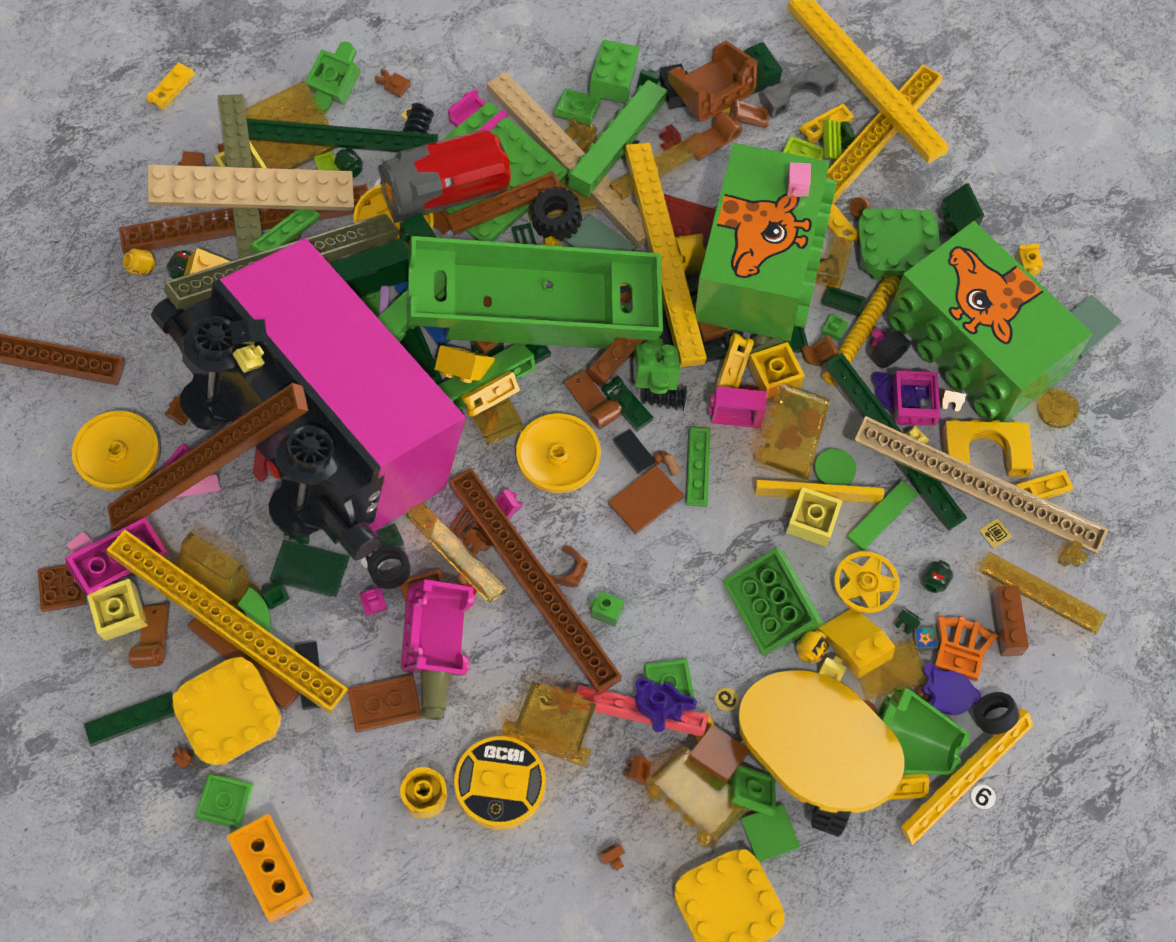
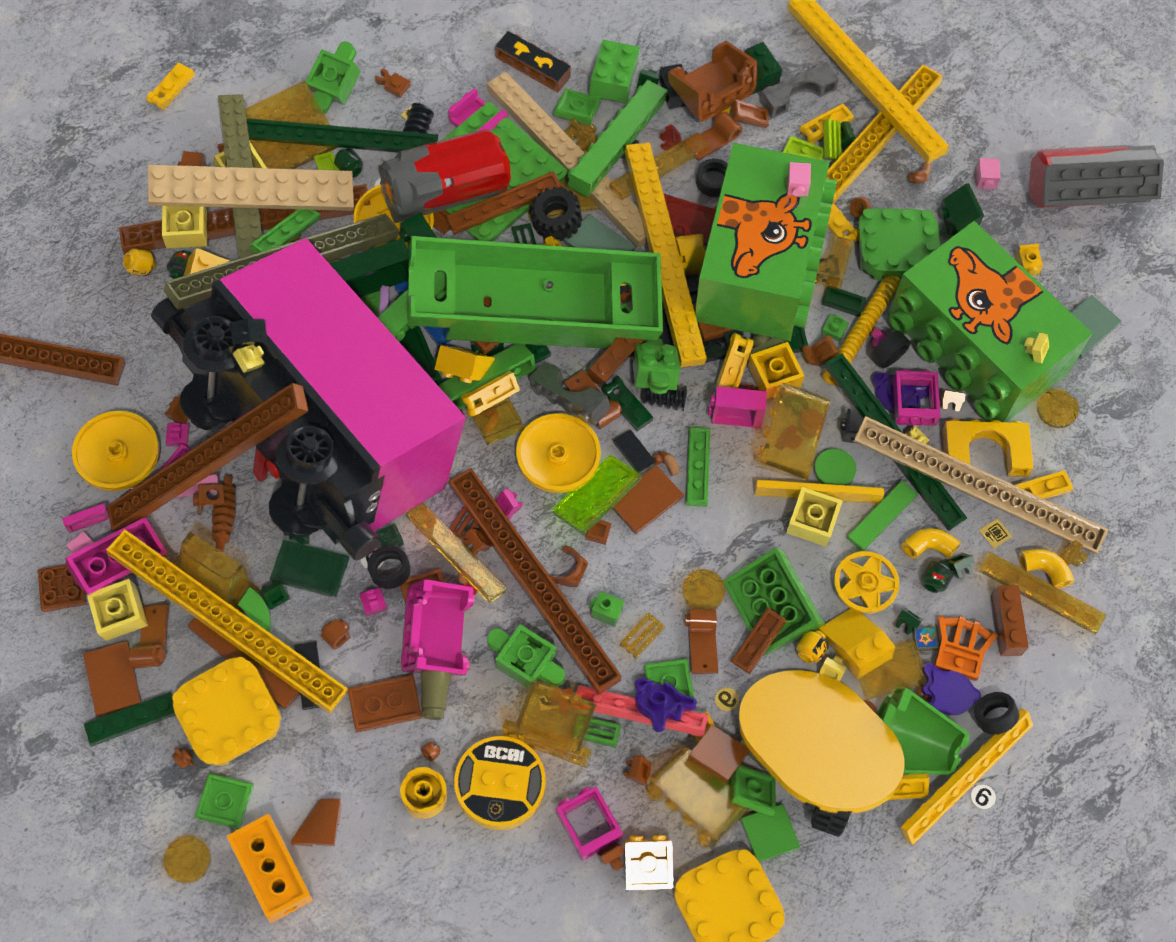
none -> dark pink tile [62,503,109,533]
none -> dark orange tile [83,641,141,717]
none -> light yellow brick [162,206,207,249]
none -> clear yellow tile [163,836,211,884]
none -> dark pink tile [165,423,190,446]
none -> dark orange bracket [193,484,224,515]
none -> dark orange piece [212,476,236,553]
none -> dark orange slope [291,798,342,847]
none -> dark orange plate [321,619,351,650]
none -> dark orange hinge [420,741,441,762]
none -> bright green brick [487,624,565,691]
none -> brick [495,31,571,93]
none -> flat silver arch [529,361,611,426]
none -> clear neon green plate [552,455,642,536]
none -> dark pink window [556,787,623,861]
none -> bright green tile [572,715,621,748]
none -> dark orange tile [585,518,612,545]
none -> clear yellow tile [620,613,665,659]
none -> plate [624,834,673,890]
none -> clear yellow tile [682,569,726,609]
none -> dark orange door [684,609,719,674]
none -> black tyre [696,158,728,197]
none -> dark orange tile [730,608,787,675]
none -> black bracket [840,408,857,444]
none -> yellow cylinder [901,528,961,559]
none -> dark orange arm [908,162,932,184]
none -> tile [945,553,975,579]
none -> bright pink brick [975,158,1001,190]
none -> yellow cylinder [1019,549,1074,589]
none -> light yellow tile [1024,333,1049,364]
none -> dark grey piece [1029,145,1164,208]

